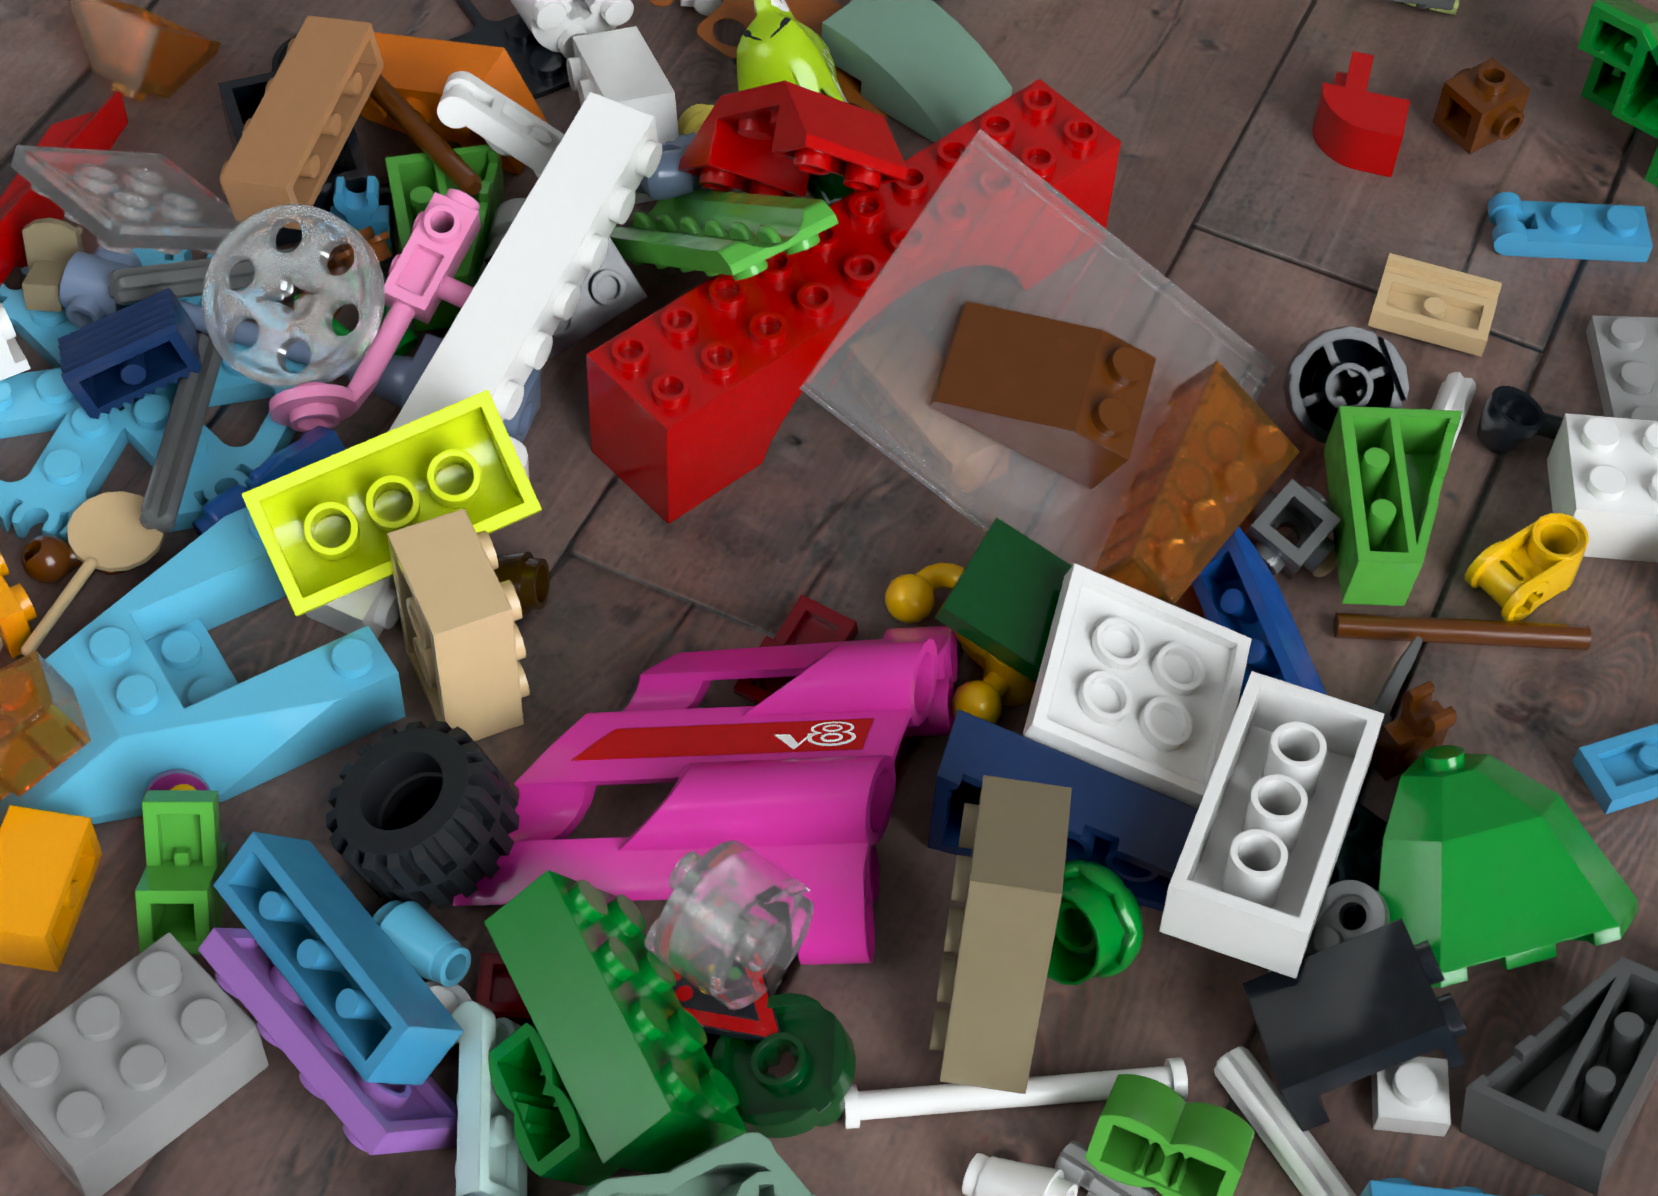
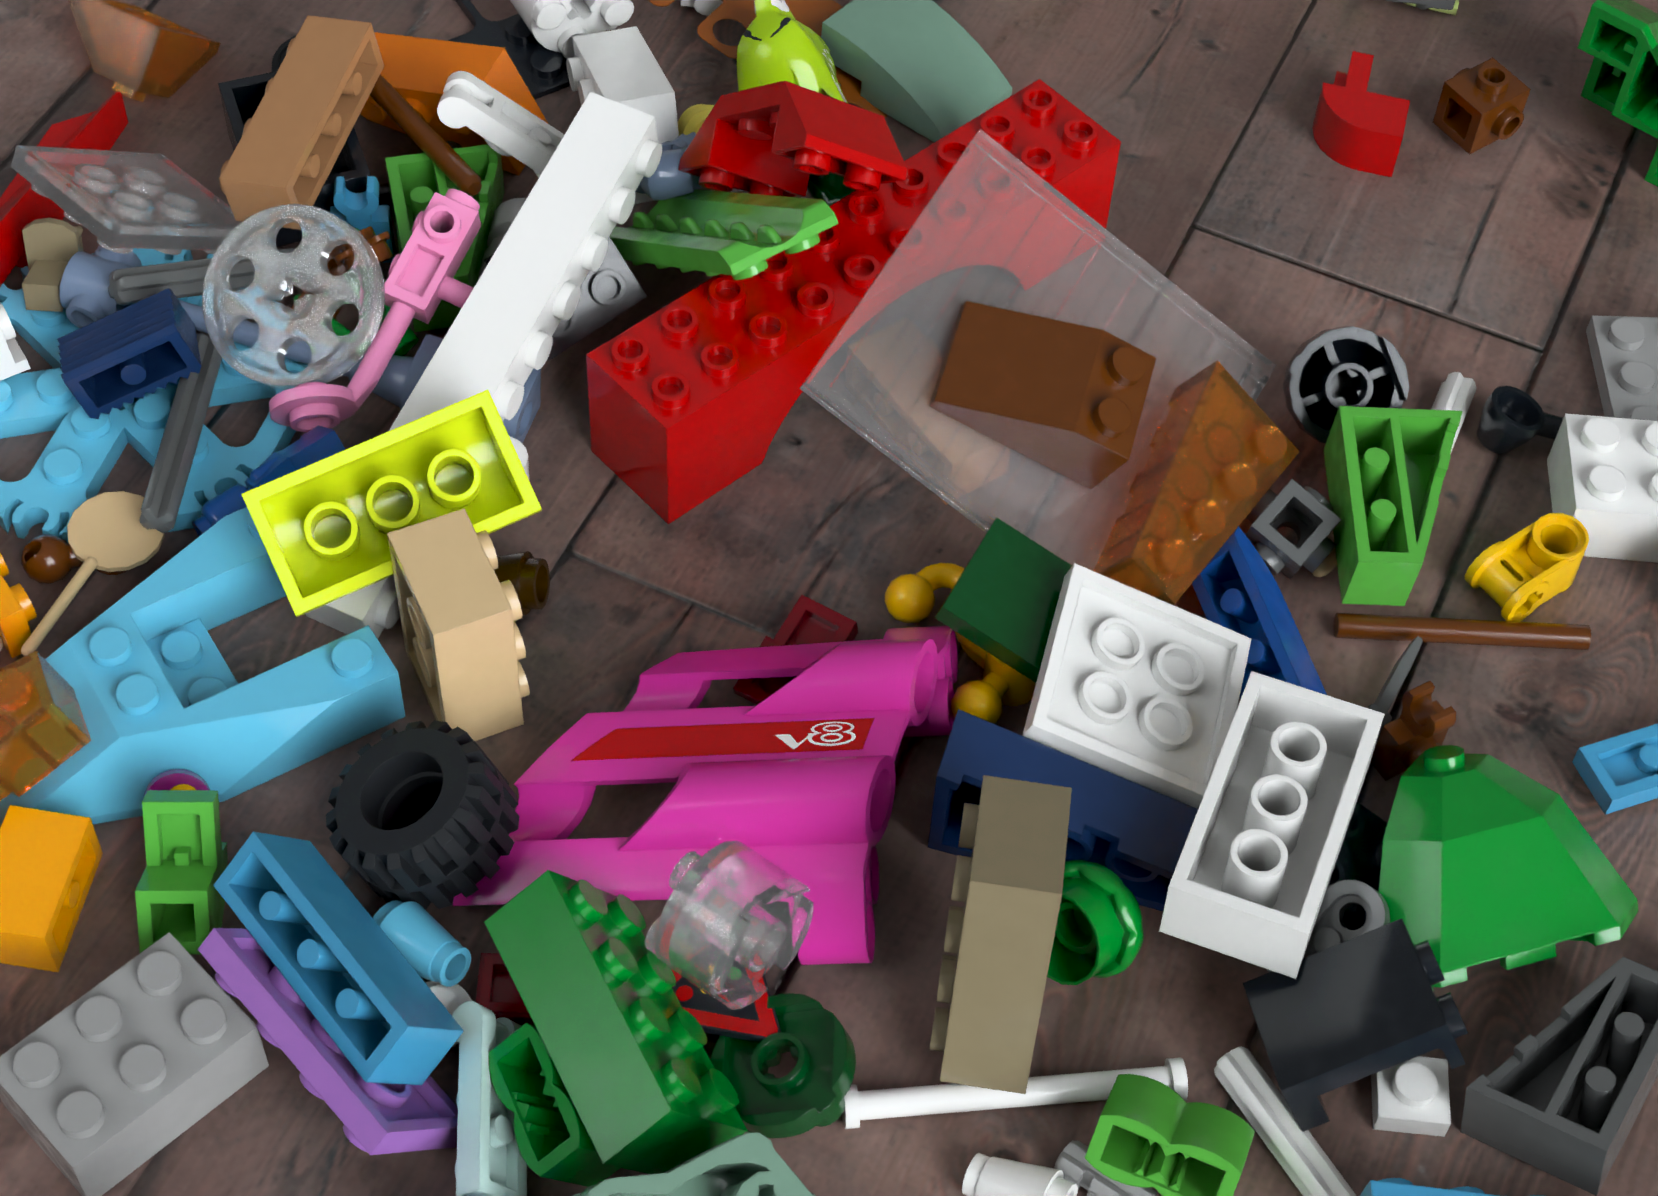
tan plate [1368,253,1502,357] -> none
dark azure plate [1487,192,1653,263] -> none

